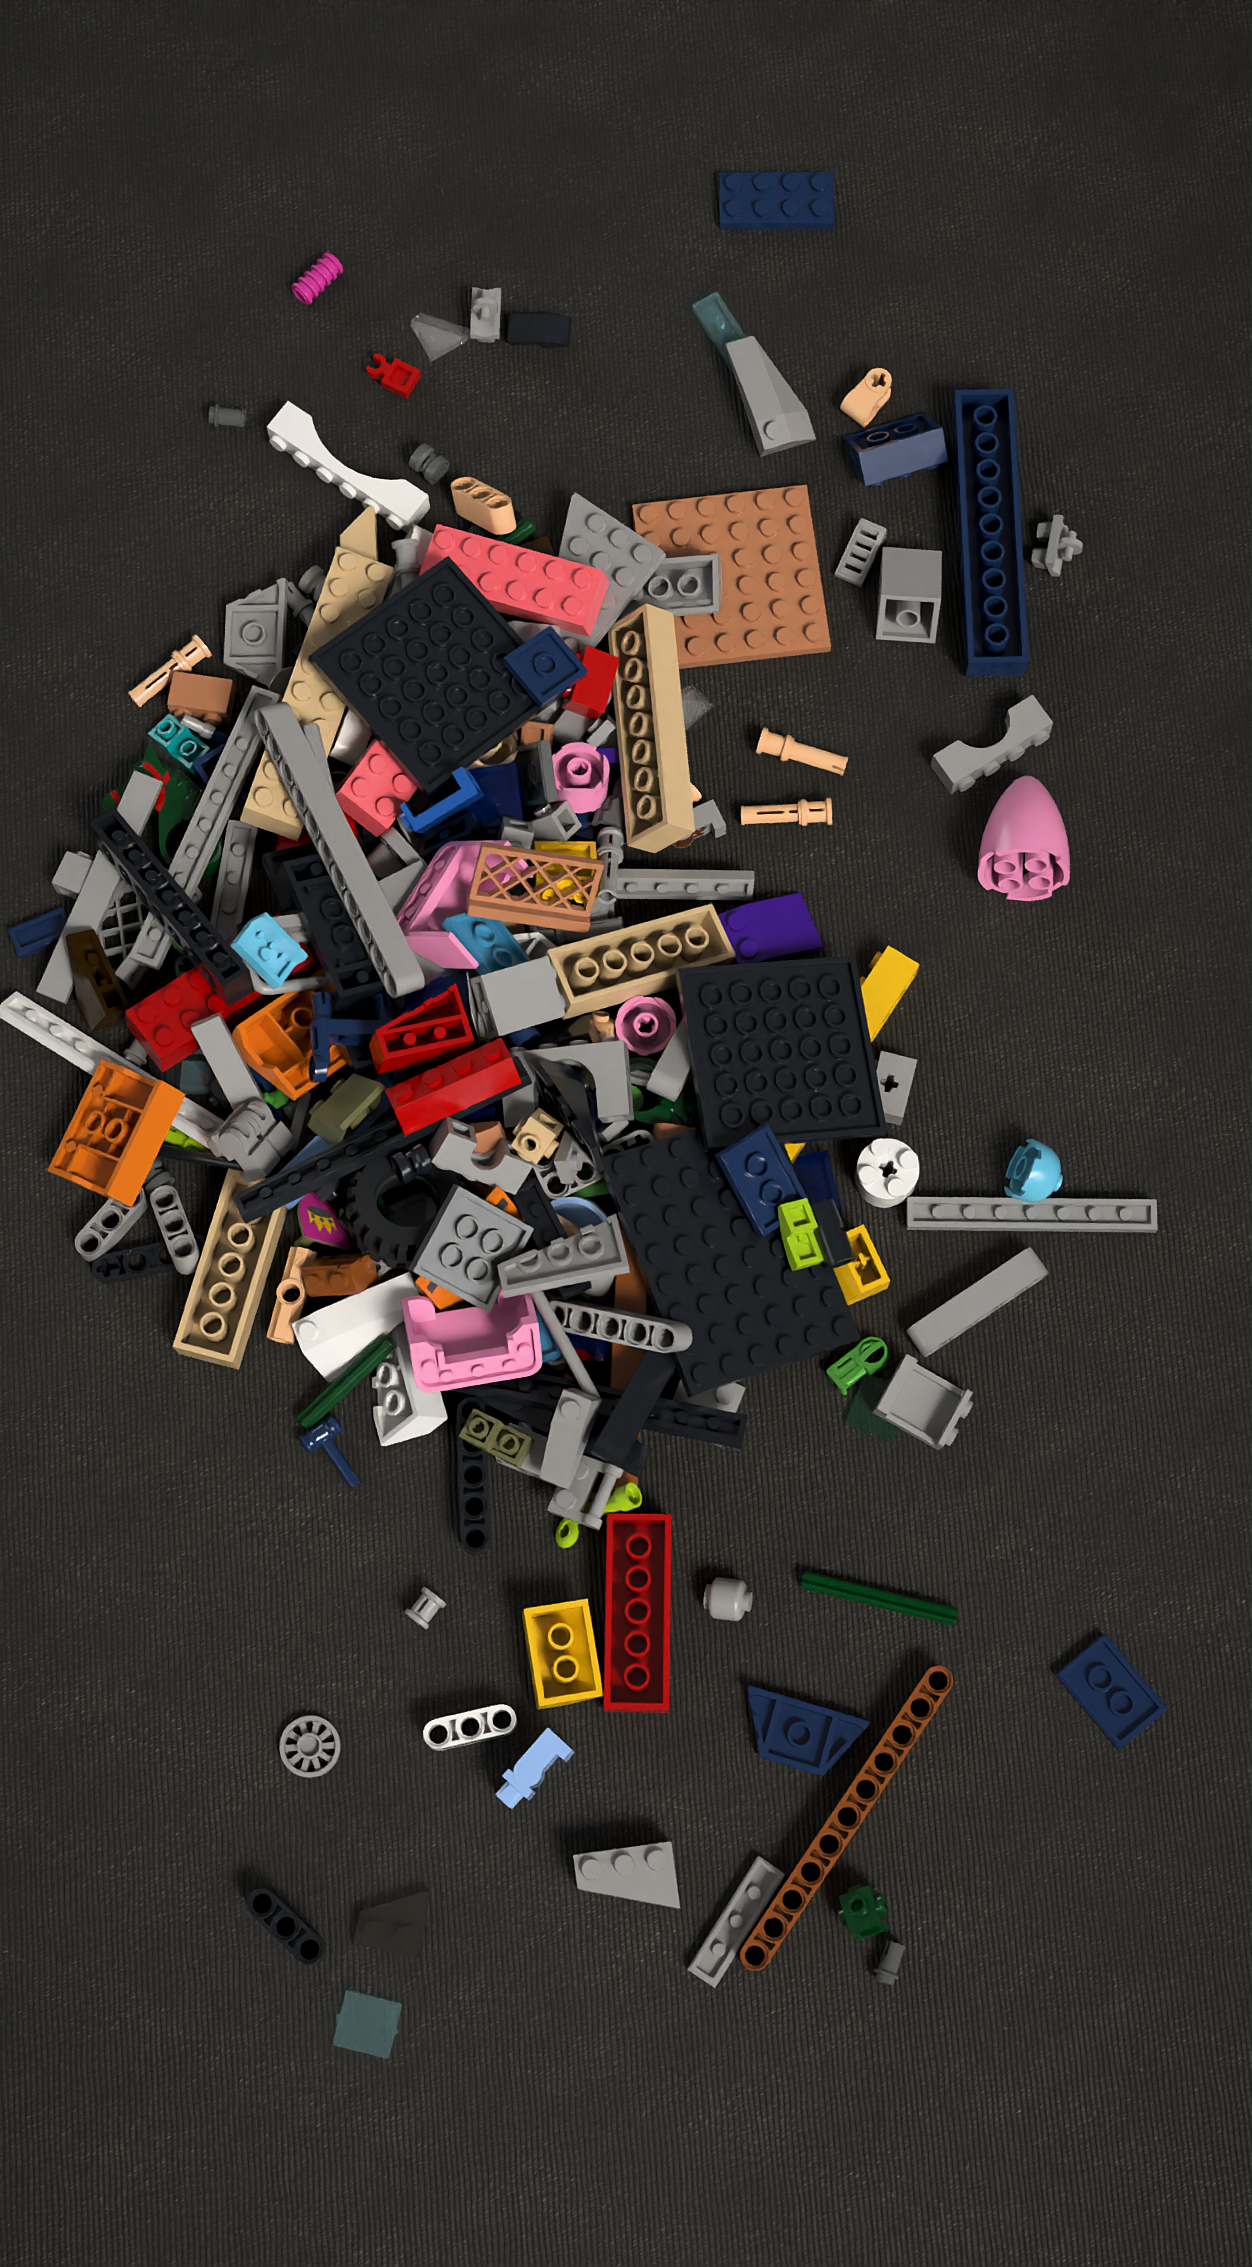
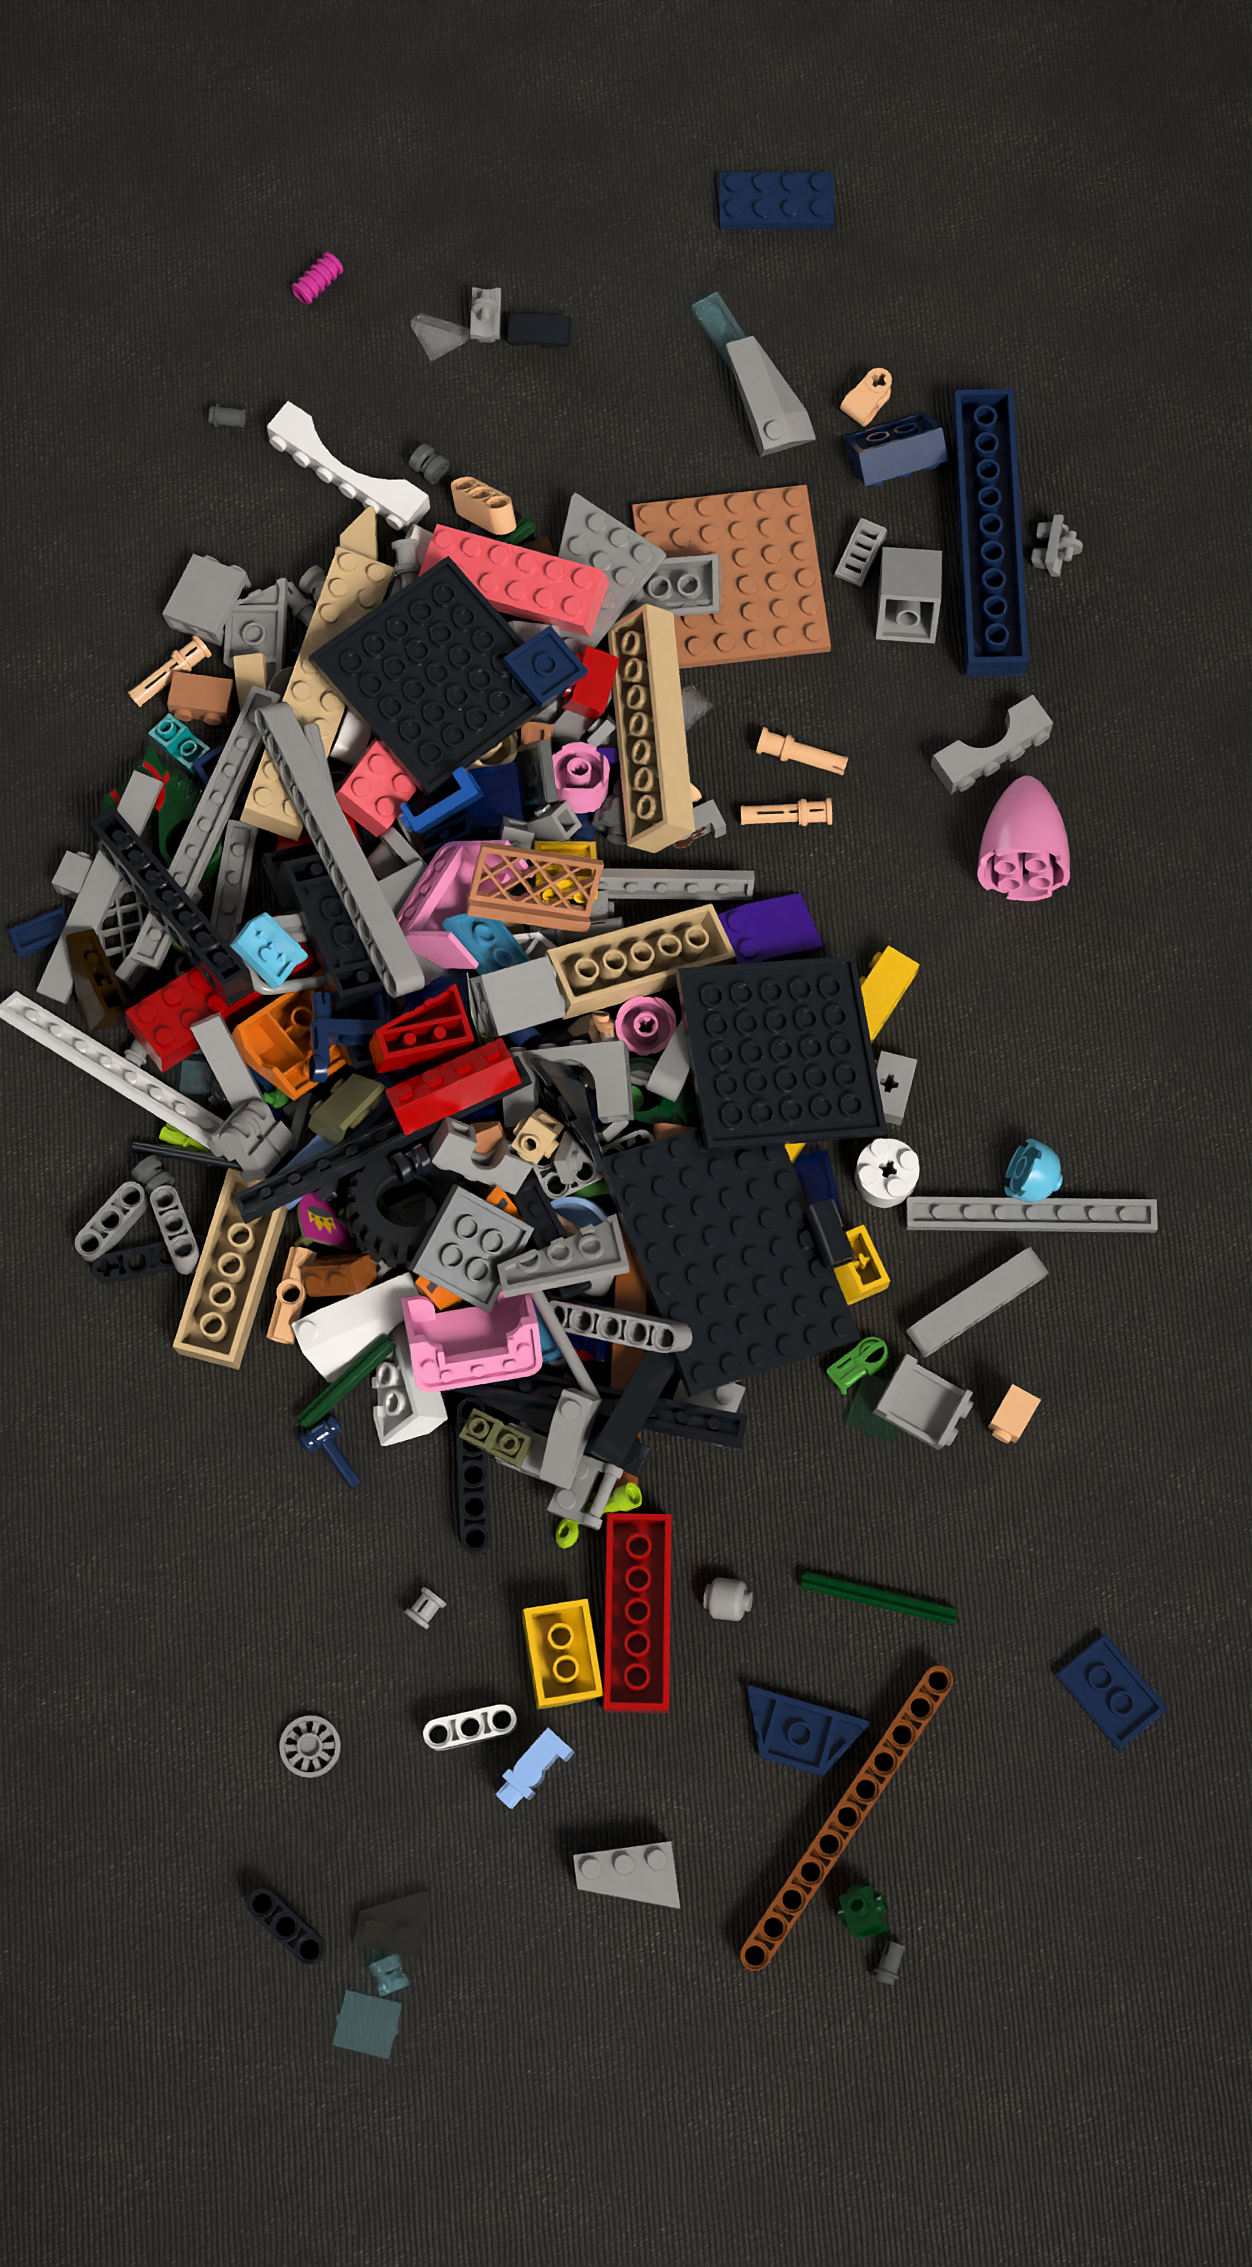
orange piece [47,1059,186,1207] -> none
light grey piece [180,713,229,744] -> none
red plate [366,354,421,399] -> none
light grey pin [596,827,624,904] -> none
light grey tile [687,1856,785,1988] -> none
dark blue tile [715,1123,811,1237] -> none
lime slope [778,1198,824,1271] -> none
none -> light grey panel [163,554,251,646]
none -> tan slope [233,653,268,711]
none -> clear light blue wheel [368,1953,411,1997]
none -> light nougat slope [988,1384,1041,1443]

